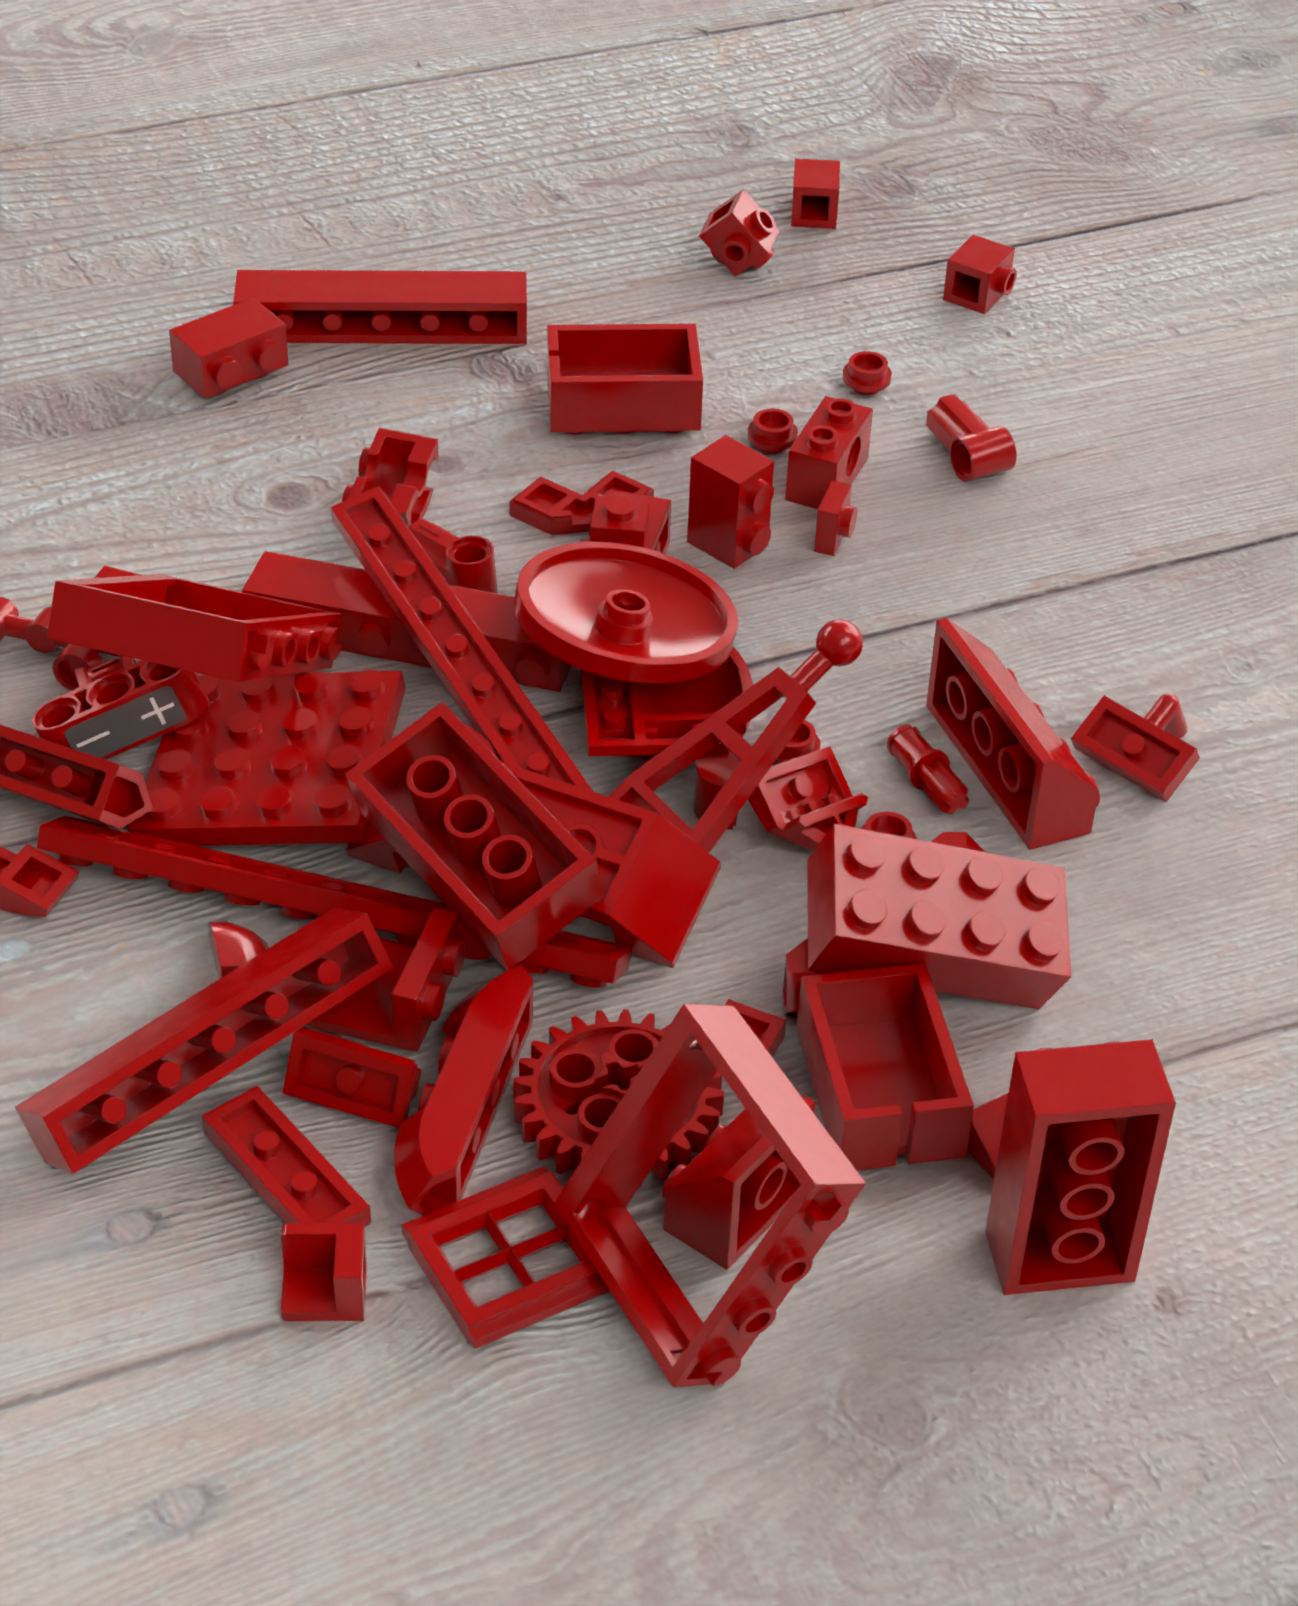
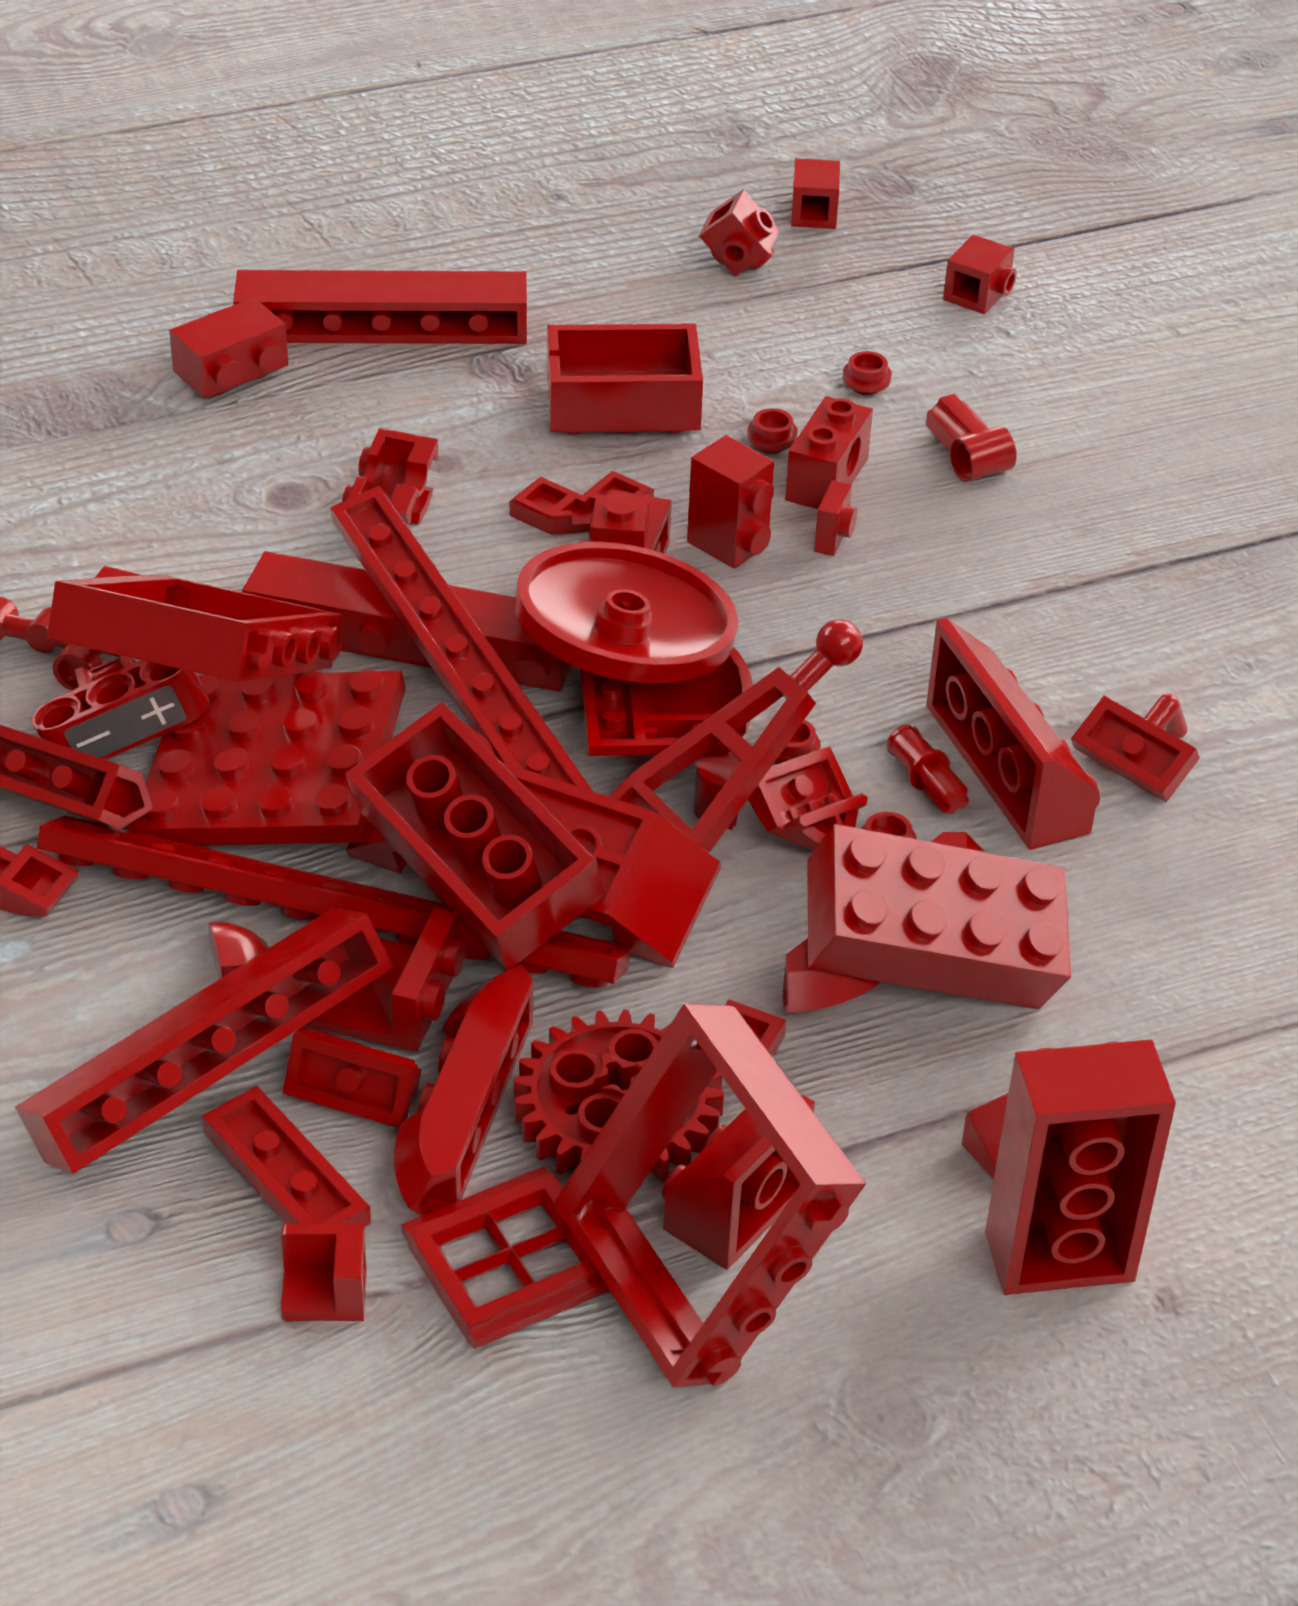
red piece [408,518,498,594] -> none
red piece [796,963,974,1171] -> none

